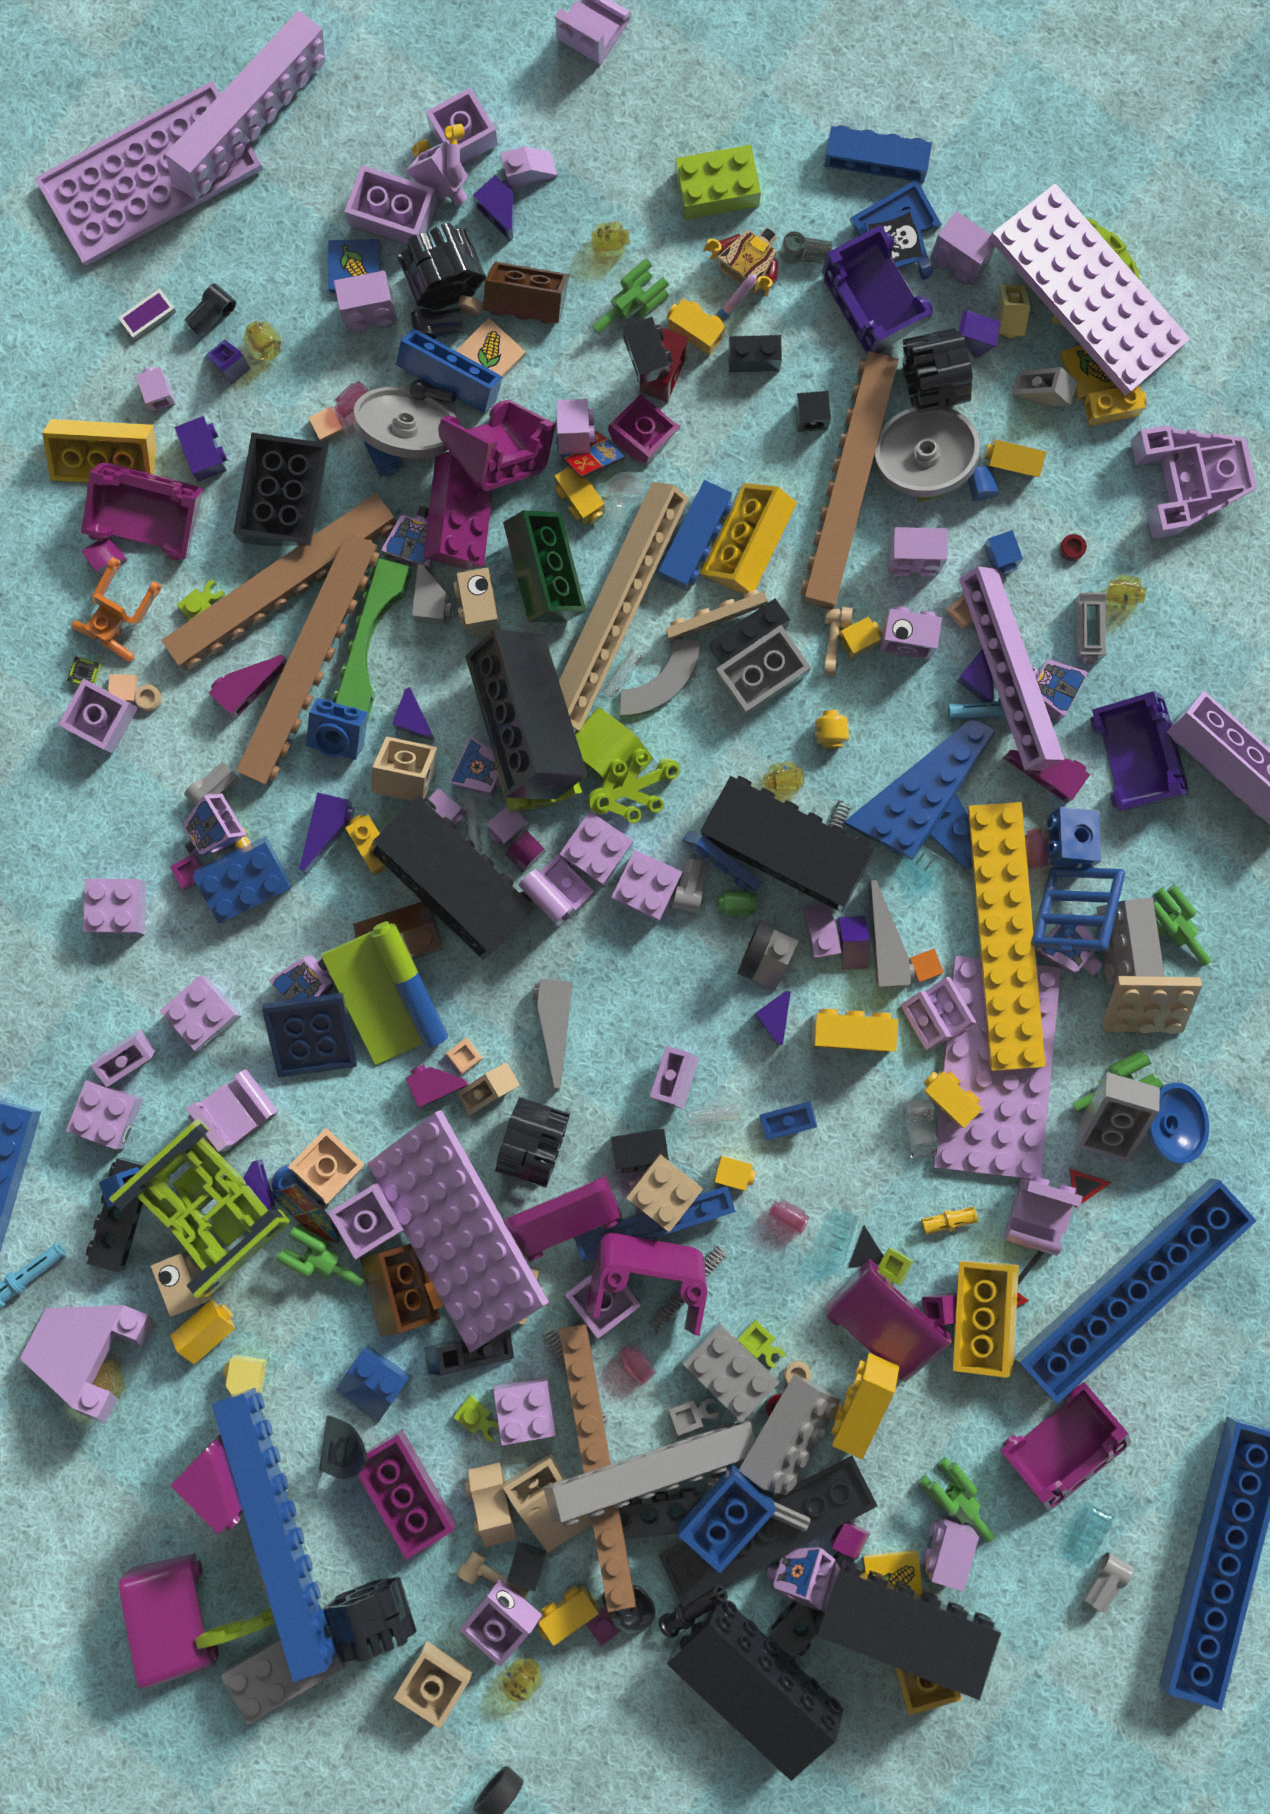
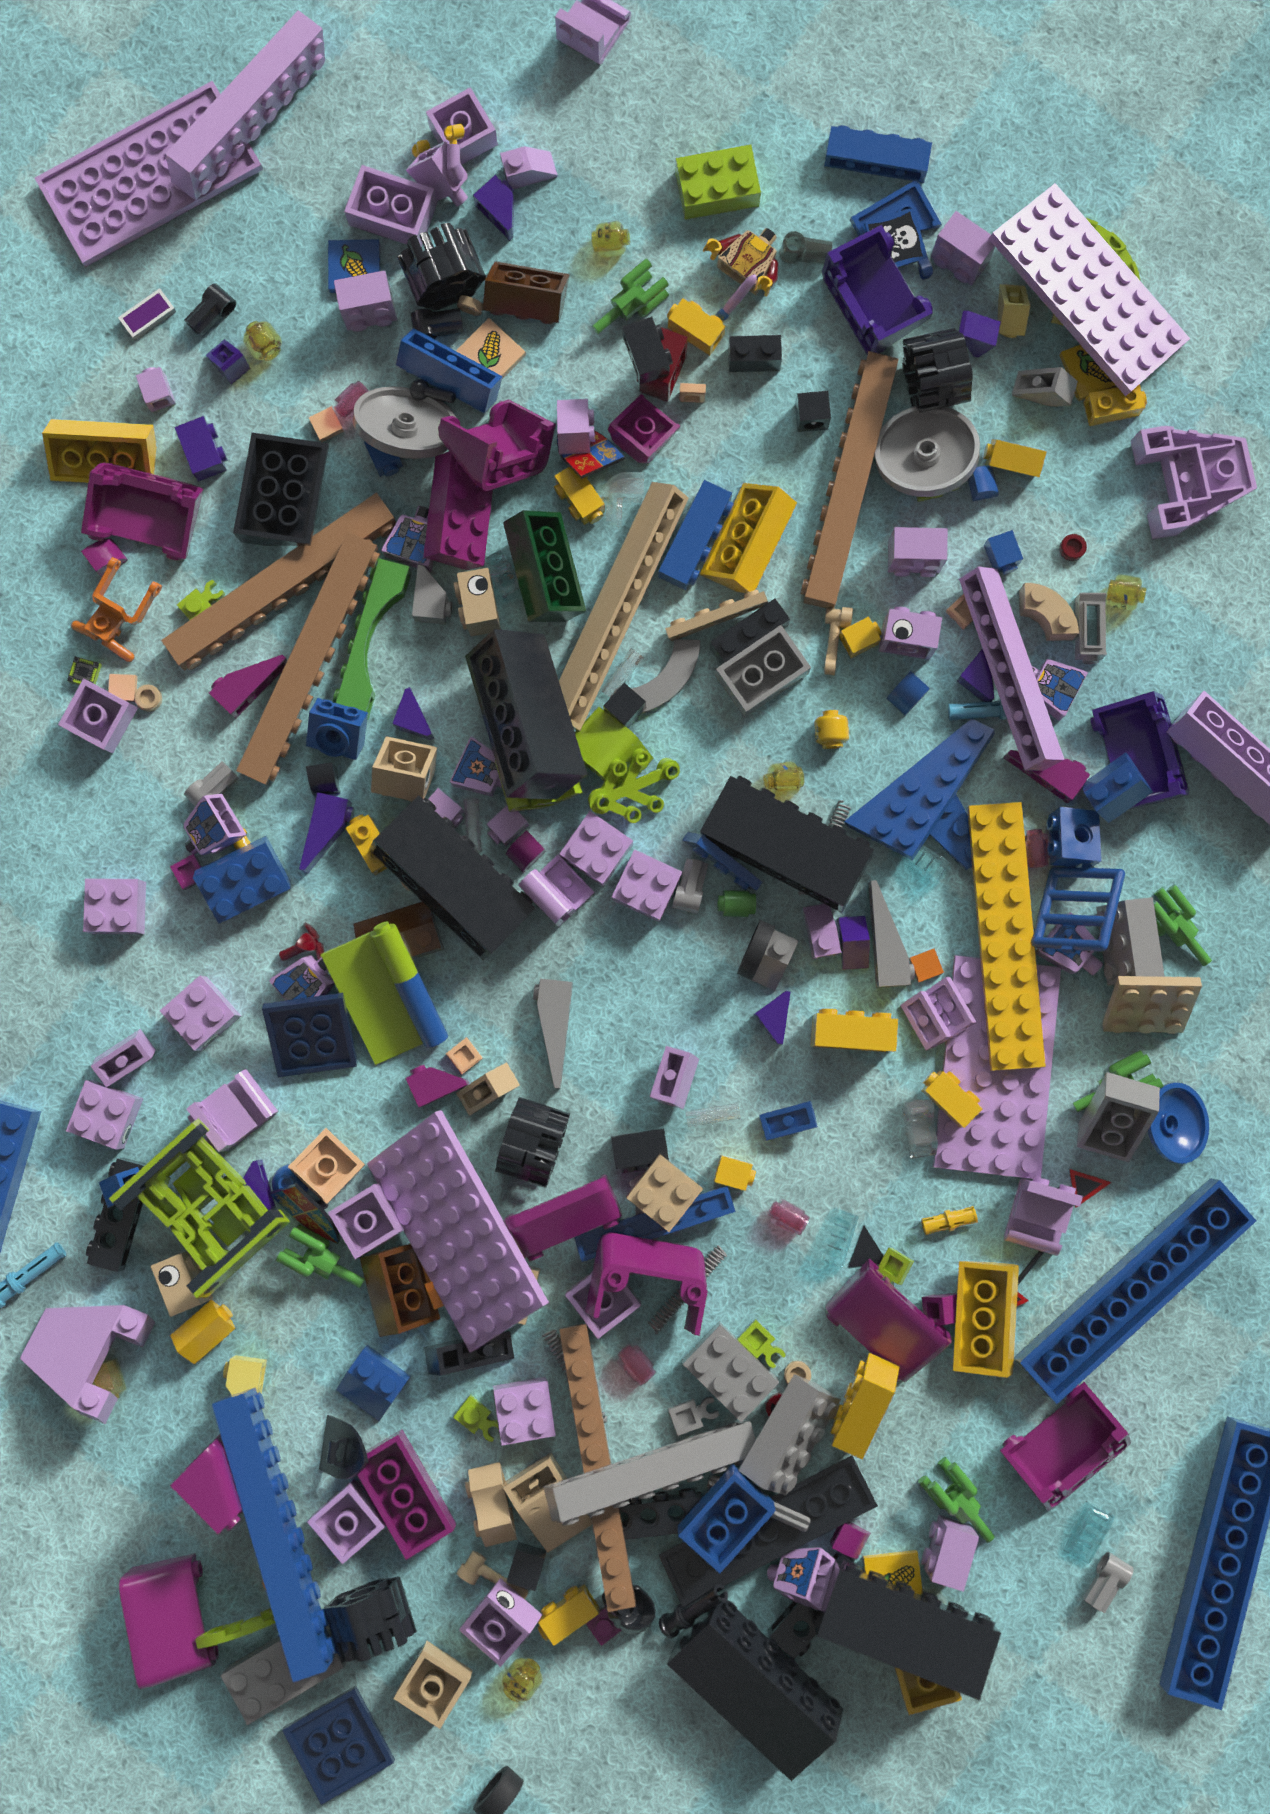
none -> dark red plant [279,922,324,961]
none -> dark blue plate [282,1685,395,1805]
none -> black brick [306,763,340,797]
none -> lavender brick [307,1478,386,1564]
none -> black piece [603,683,646,728]
none -> light nougat tile [679,383,706,403]
none -> blue brick [886,671,930,716]
none -> tan brick [1019,583,1079,641]
none -> blue slope [1083,752,1153,823]

